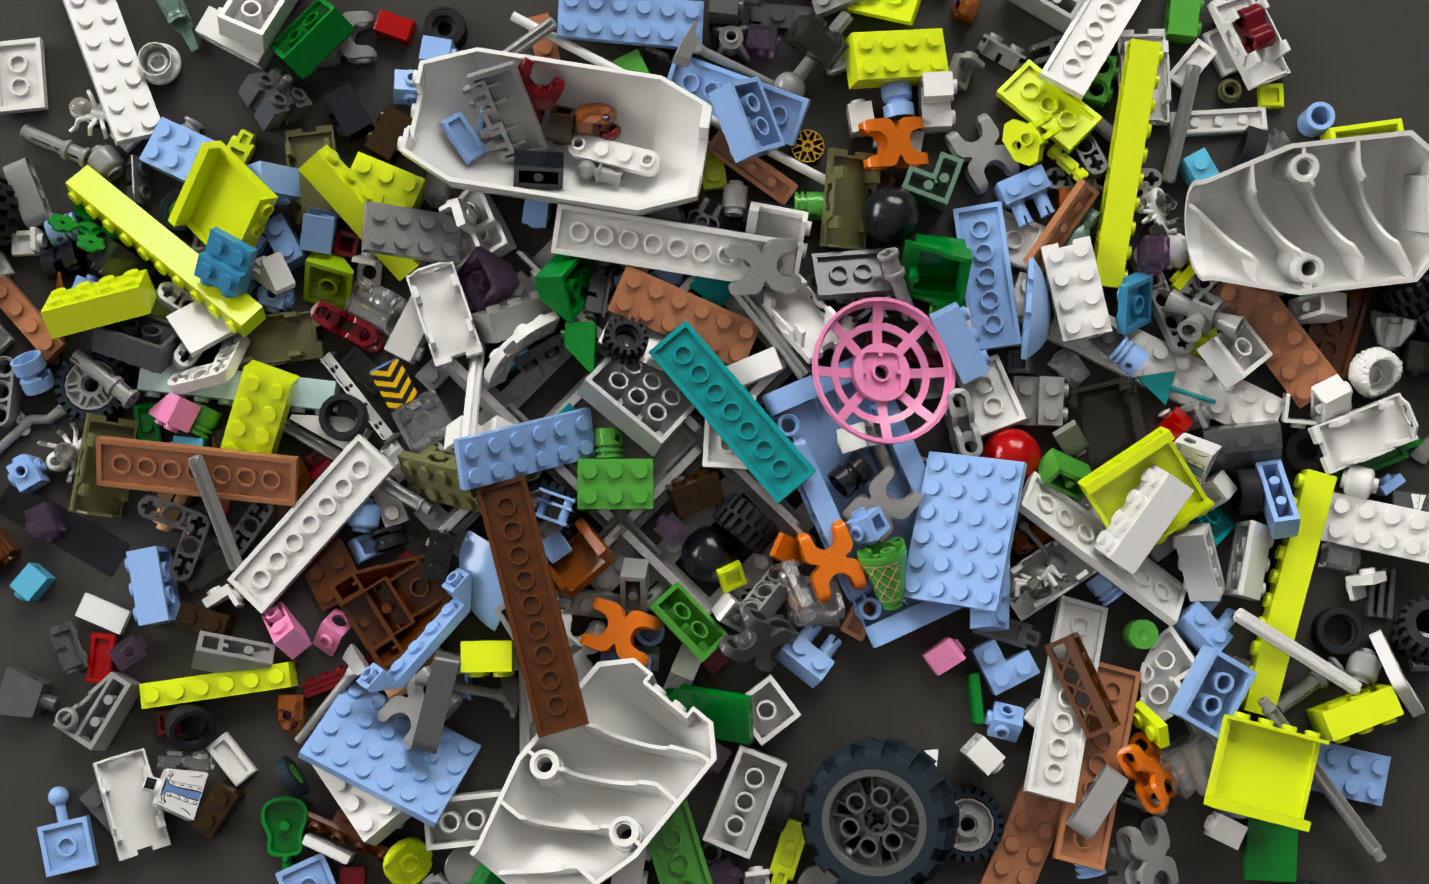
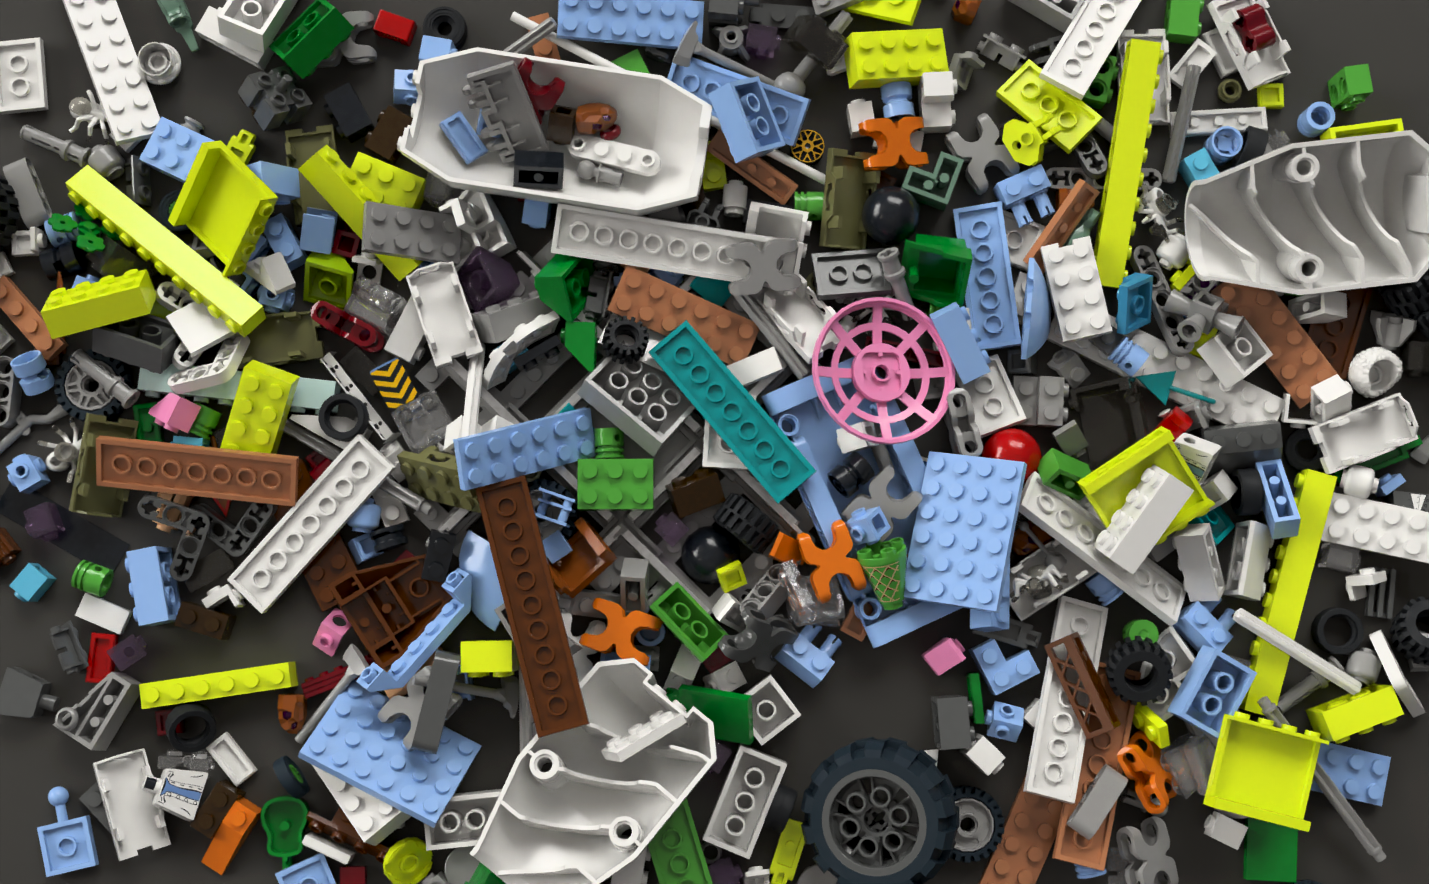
light grey axle [188,454,243,571] -> none
light grey slope [191,630,276,673] -> none
dark azure plate [194,227,258,298] -> none
bright pink slope [262,601,312,660] -> none
neon yellow axle [1047,144,1089,182] -> none
clear purple brick [1137,234,1170,275] -> none
none -> bright green piece [71,560,114,597]
none -> orange slope [201,797,262,875]
none -> white plate [601,710,687,762]
none -> white bracket [703,661,747,692]
none -> dark grey brick [931,694,975,750]
none -> black tyre [1105,636,1173,706]
none -> light blue wheel [1203,126,1243,165]
none -> bright green brick [1327,64,1373,111]

